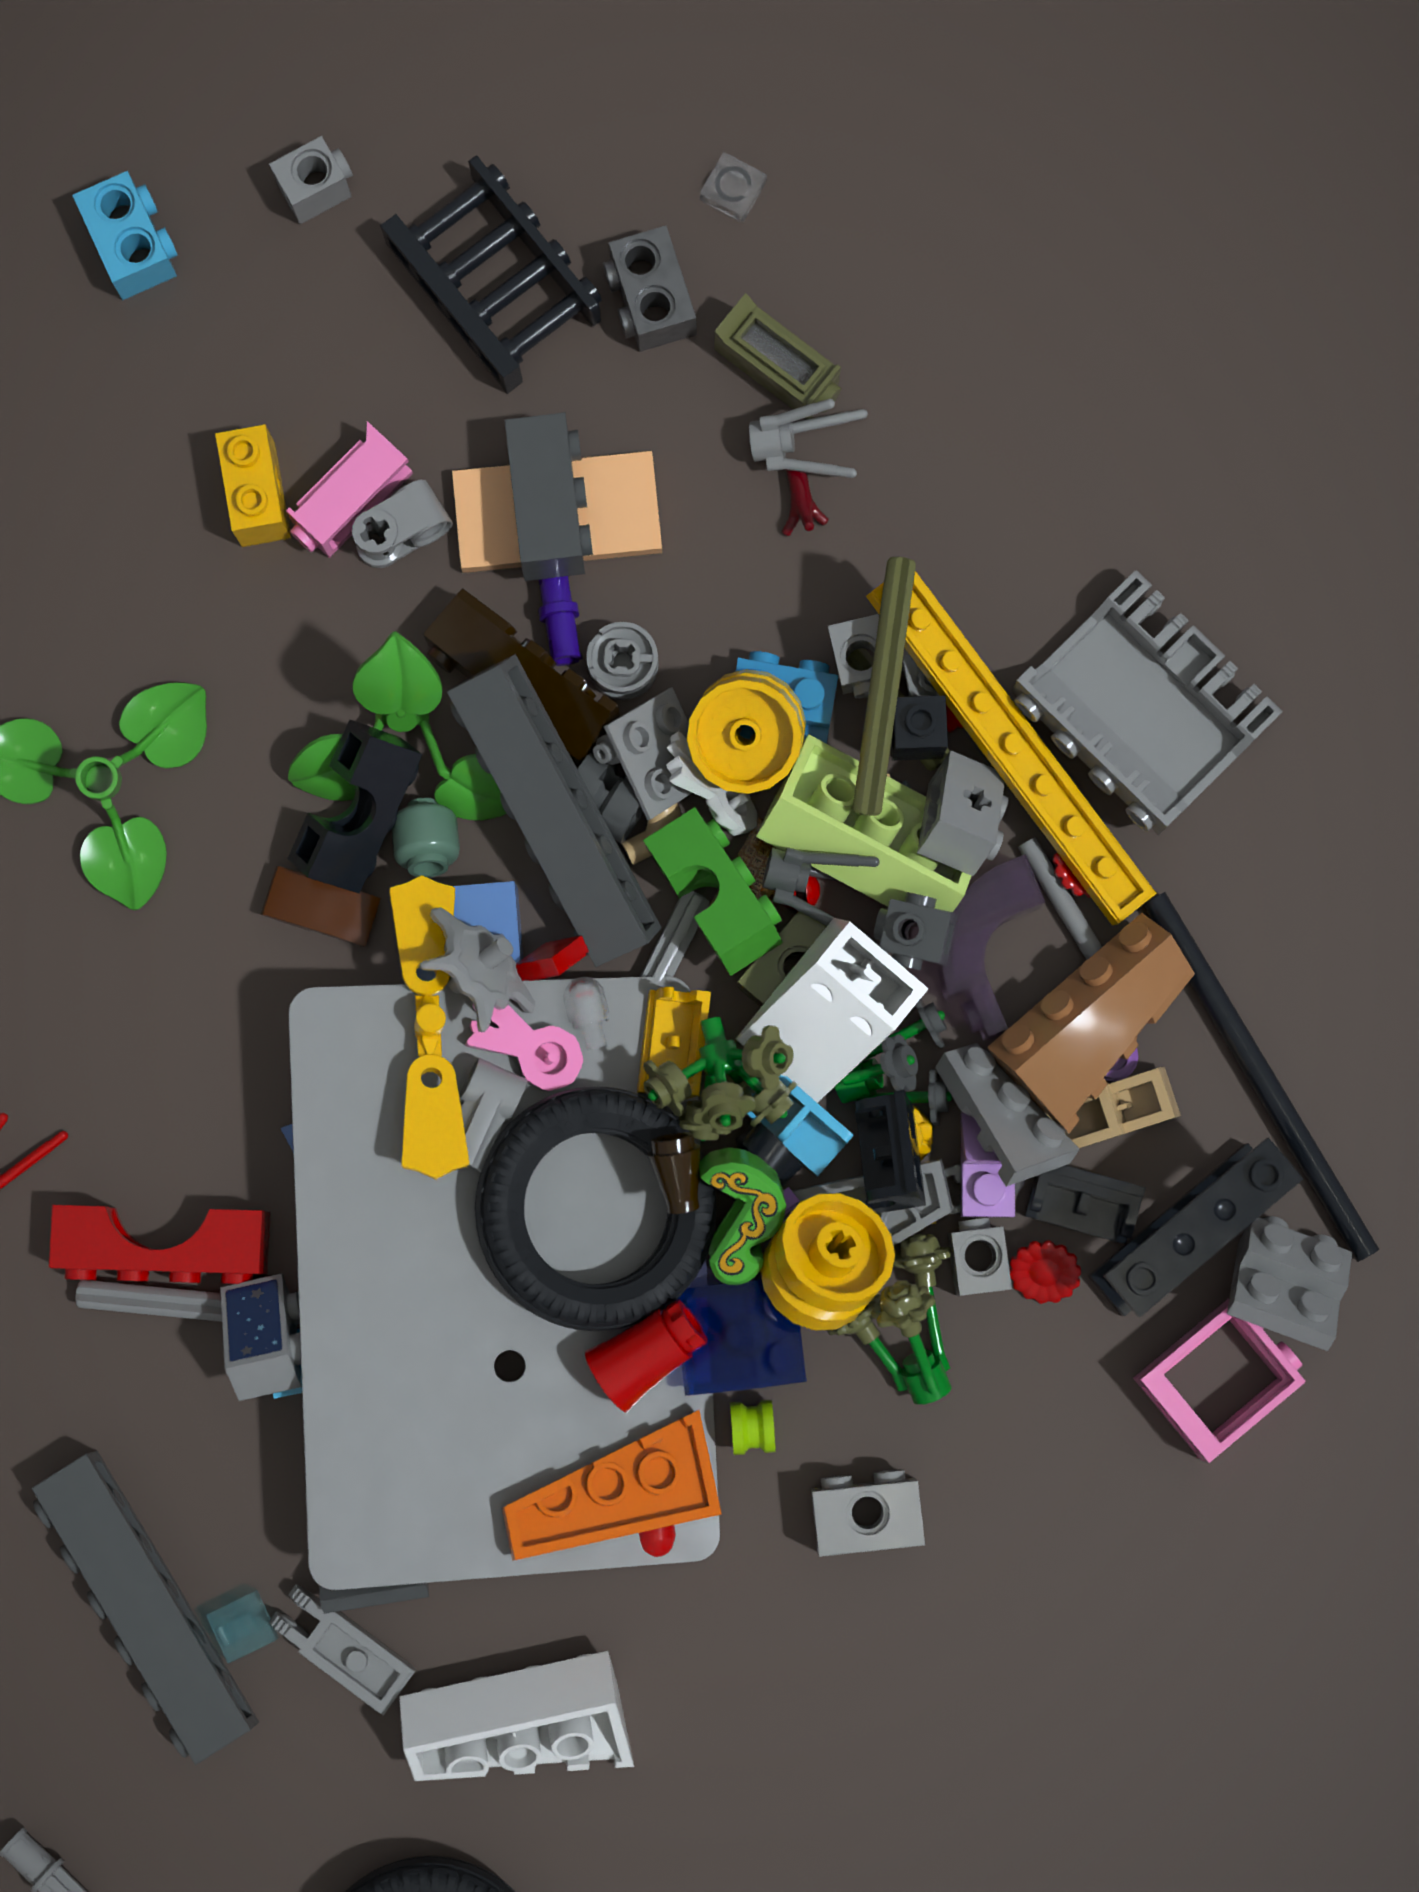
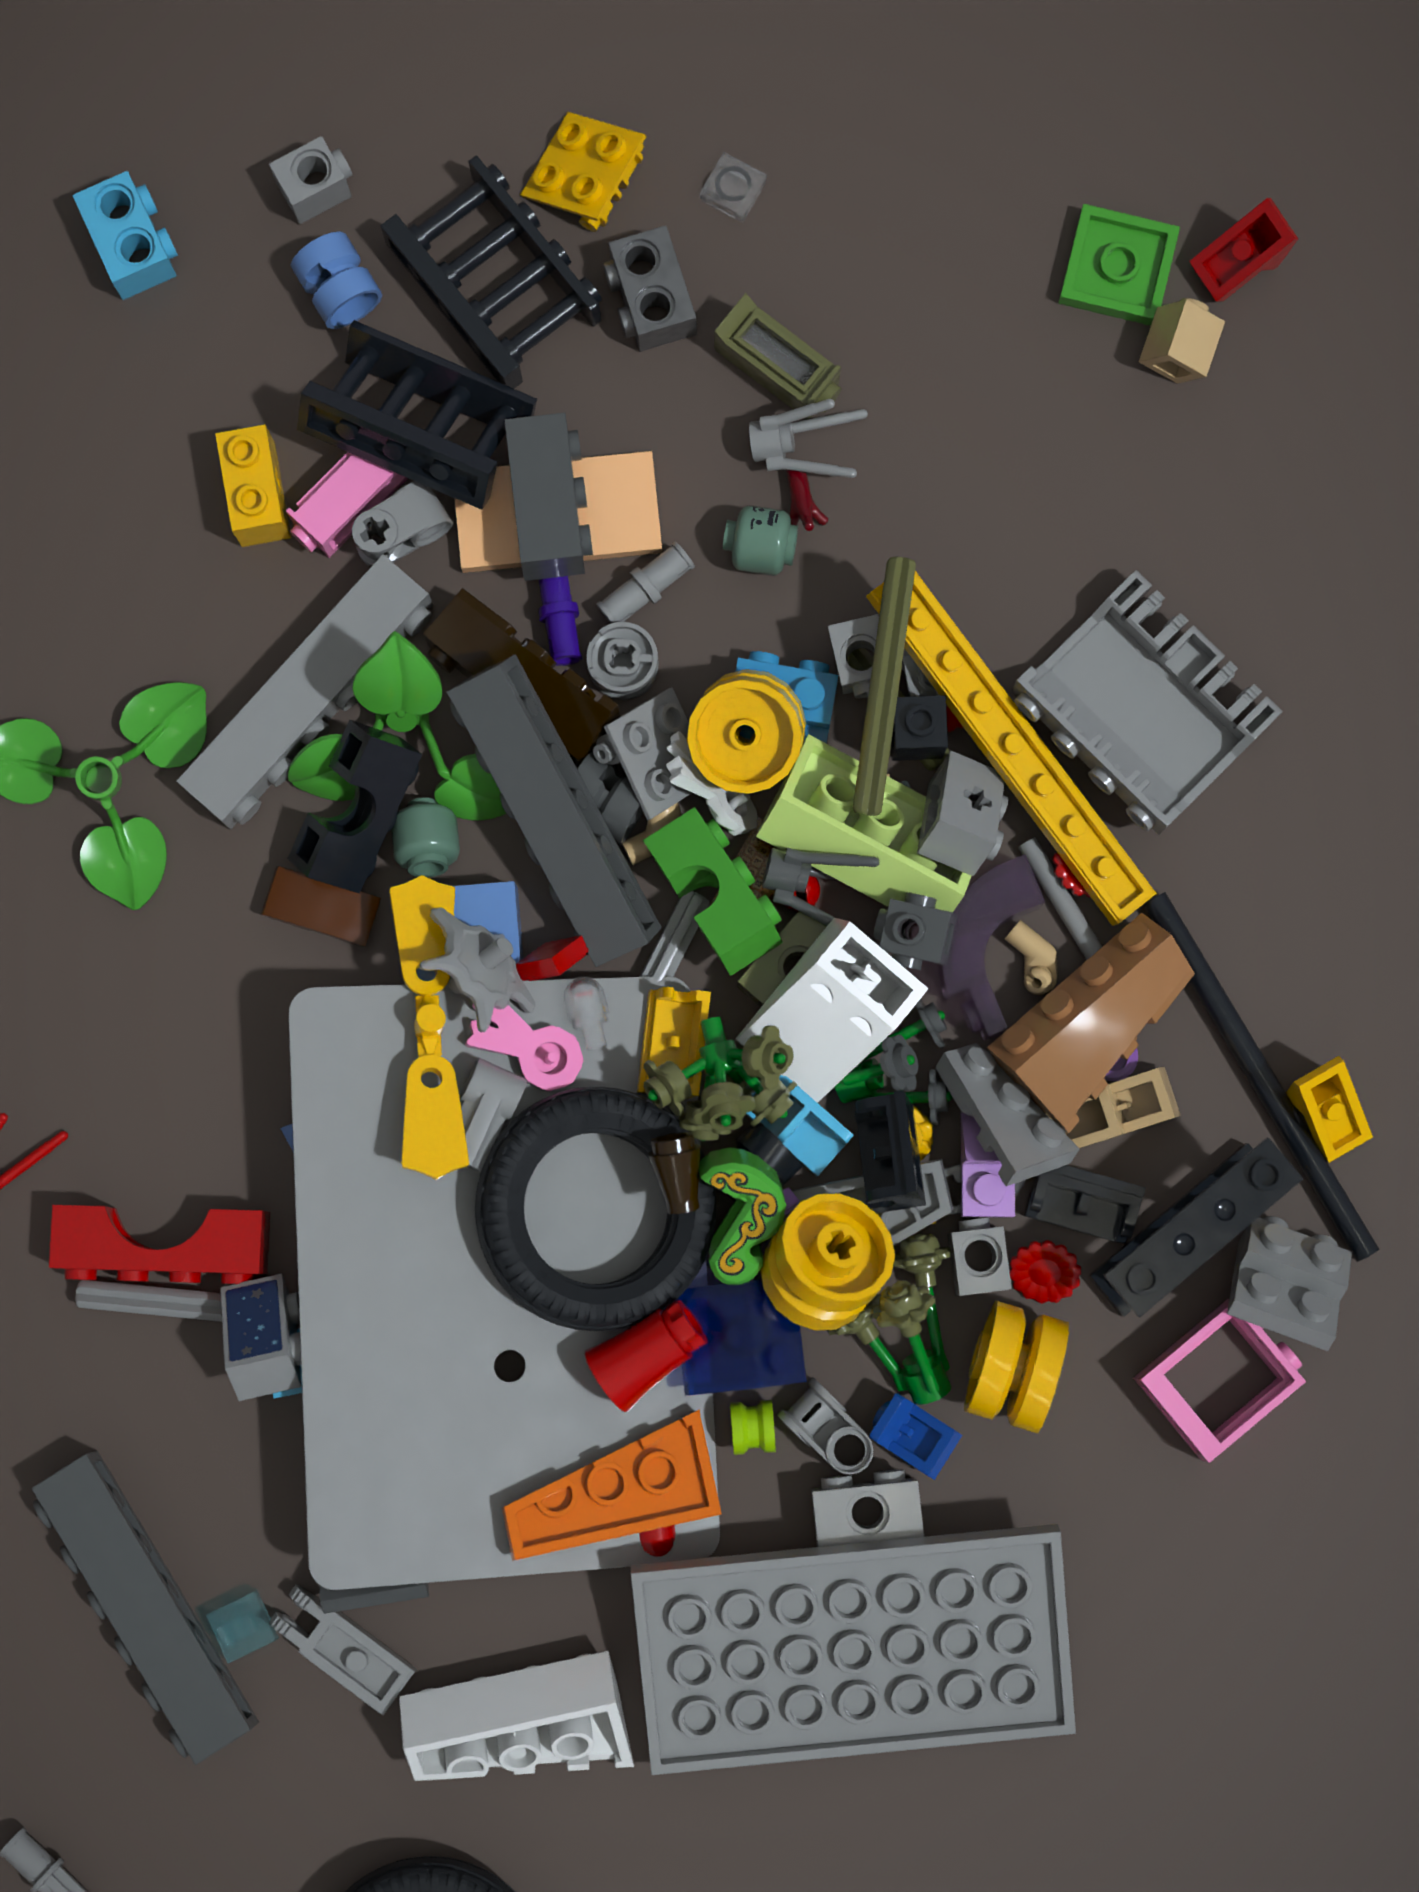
none -> light grey brick [176,554,434,830]
none -> medium blue wheel [290,232,382,329]
none -> black fence [297,320,537,510]
none -> yellow hinge [520,112,646,232]
none -> light grey pin [596,541,695,624]
none -> light grey plate [631,1524,1076,1775]
none -> sand green head [723,505,798,576]
none -> light grey piece [777,1377,874,1475]
none -> blue bracket [869,1393,963,1480]
none -> yellow wheel [964,1301,1069,1434]
none -> tan arm [1004,919,1058,995]
none -> bright green tile [1058,204,1180,326]
none -> tan brick [1139,298,1225,384]
none -> red slope [1189,198,1298,302]
none -> yellow slope [1286,1056,1373,1163]

